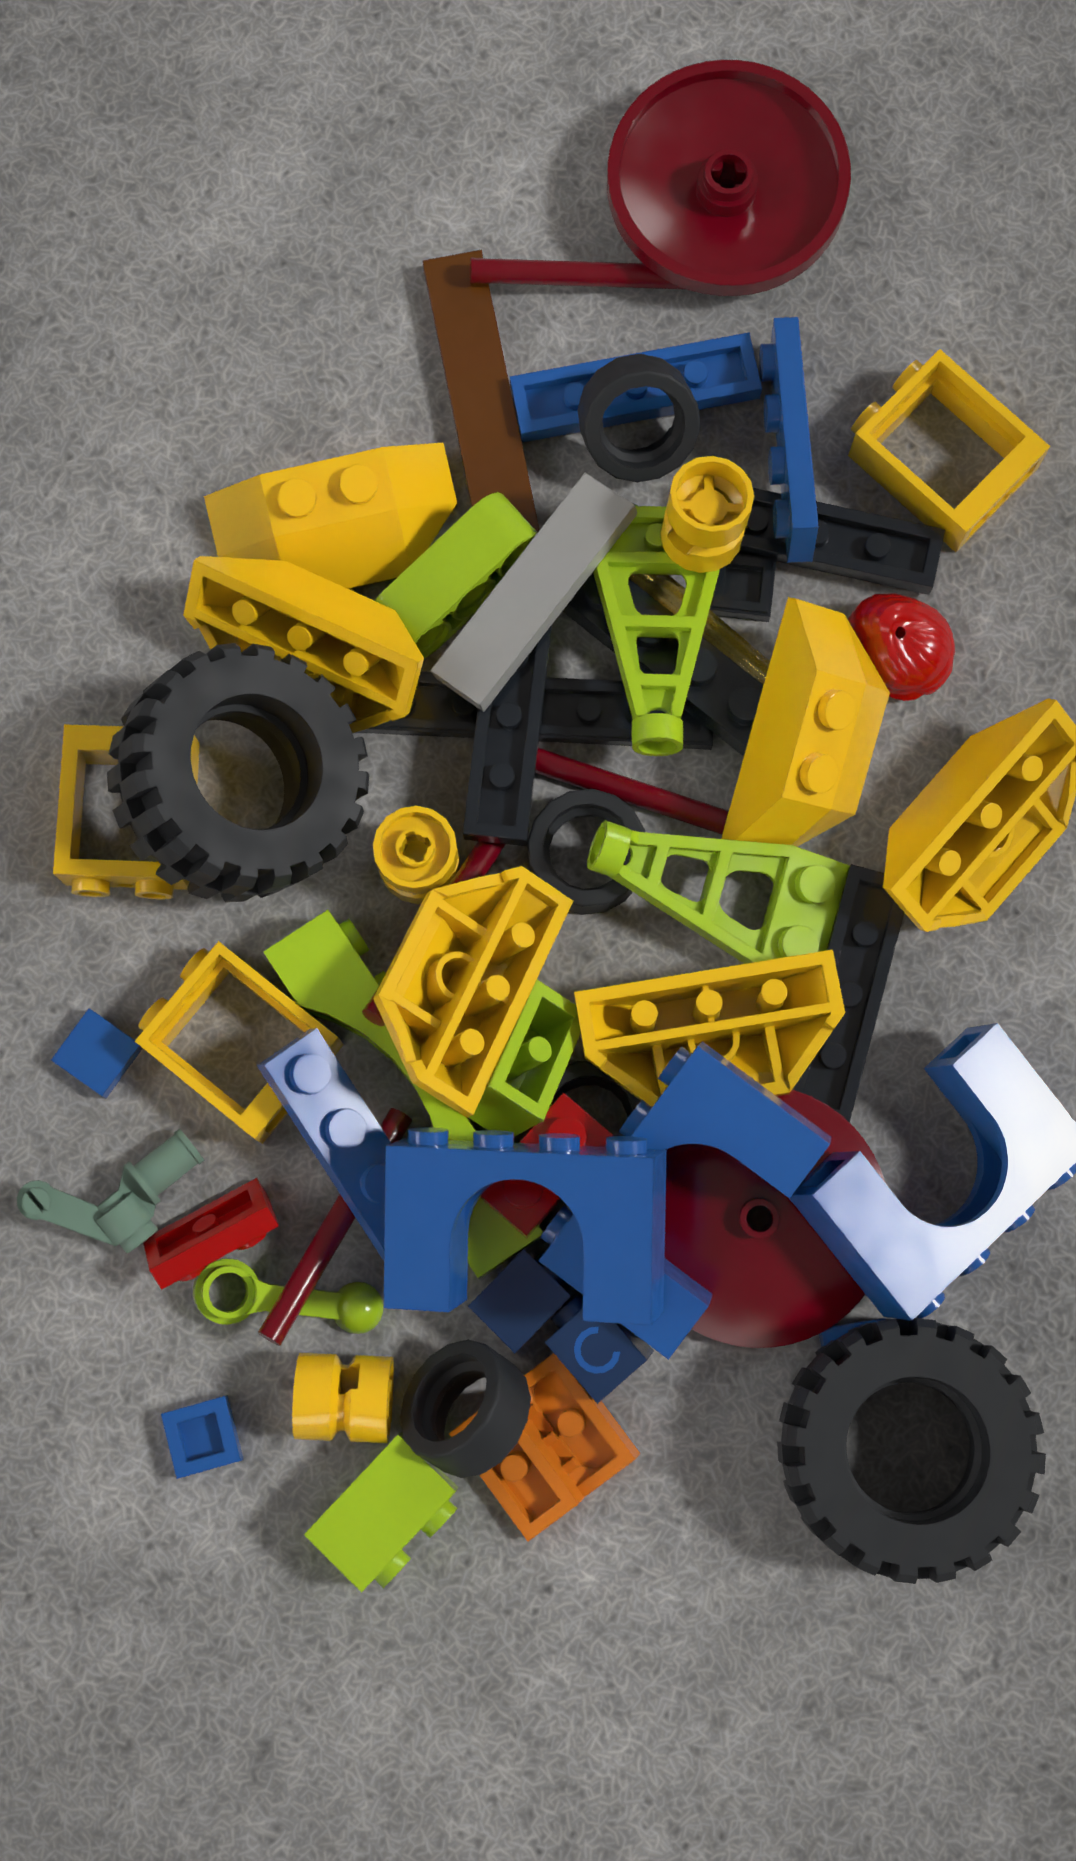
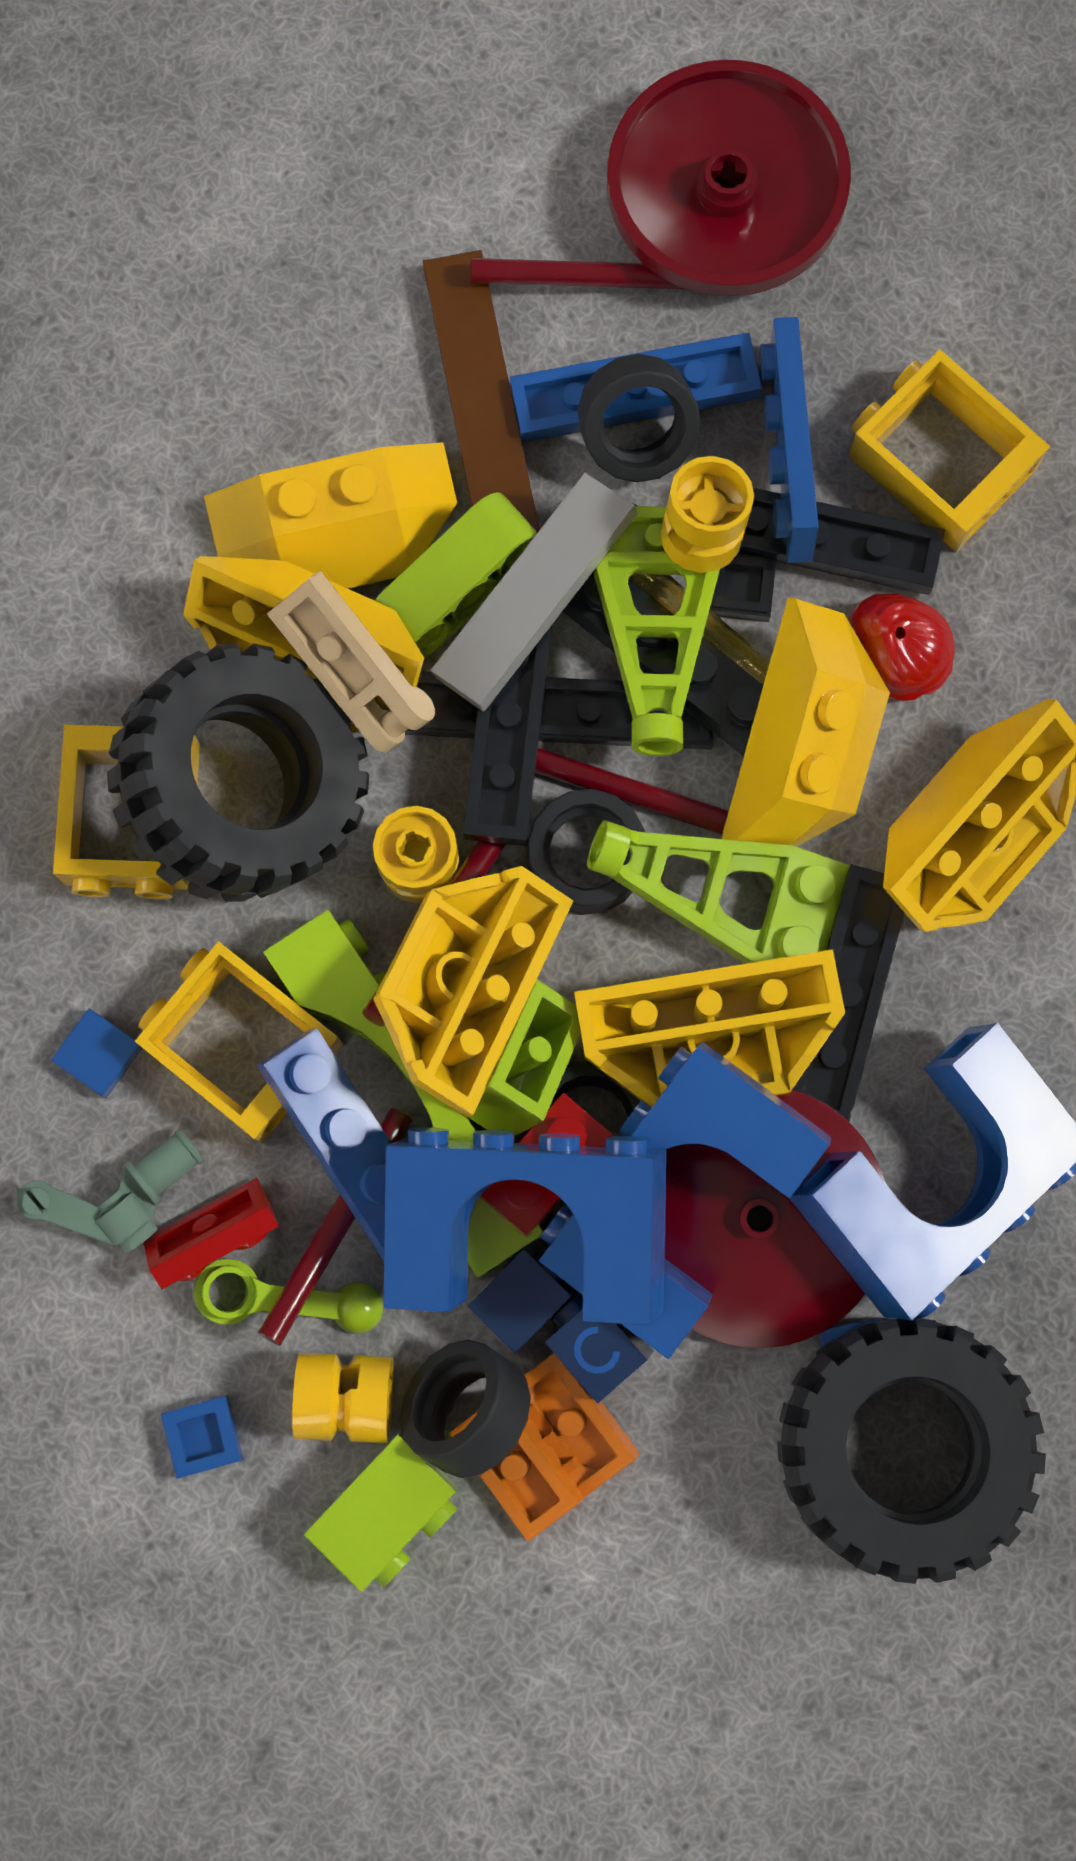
none -> tan plate [267,571,435,753]

